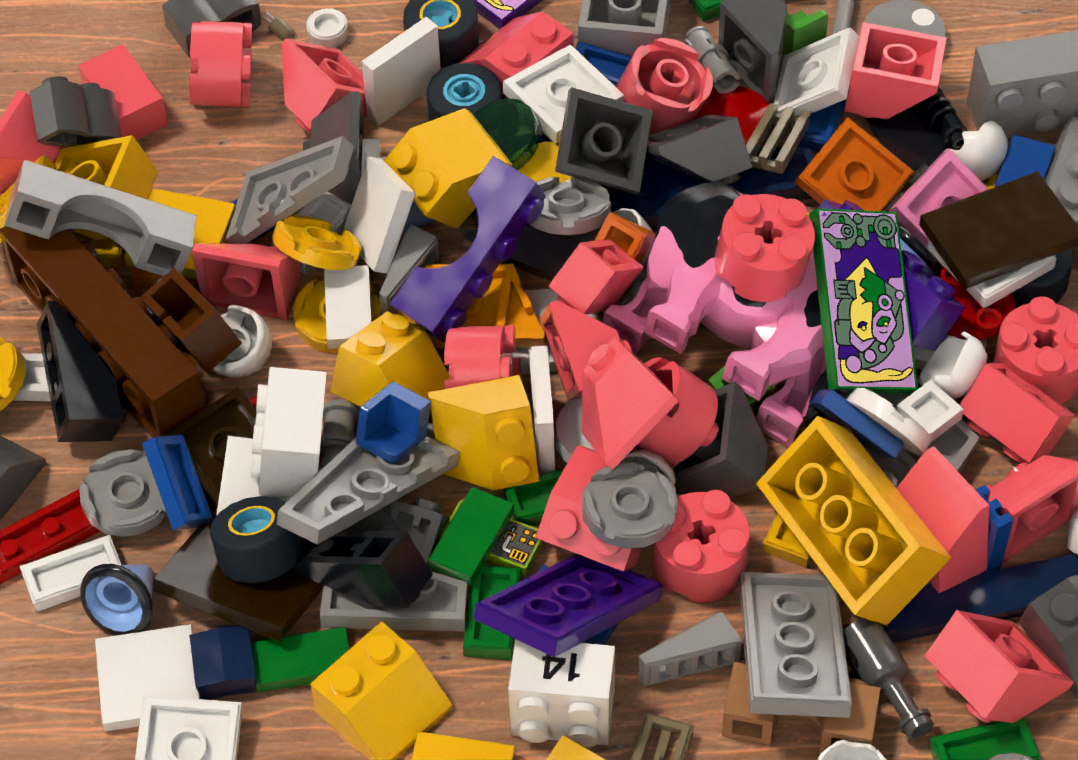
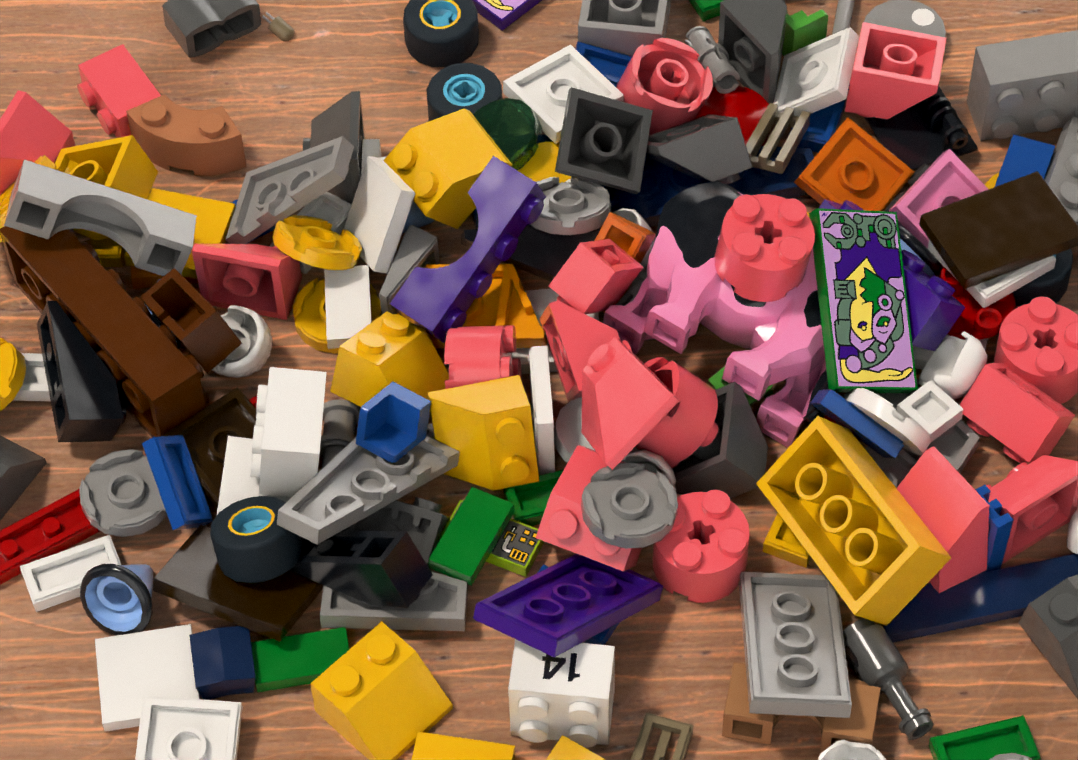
dark grey brick [30,76,122,147] -> none
coral brick [189,21,252,108] -> none
coral slope [281,38,367,133] -> none
white tile [306,9,348,48] -> none
white tile [361,17,441,126] -> none
coral slope [459,11,574,113] -> none
green tile [463,566,521,660] -> none
light grey slope [638,612,742,687] -> none
coral slope [924,610,1074,723] -> none
white hair [944,120,1008,182] -> none
none -> nougat brick [126,94,247,176]

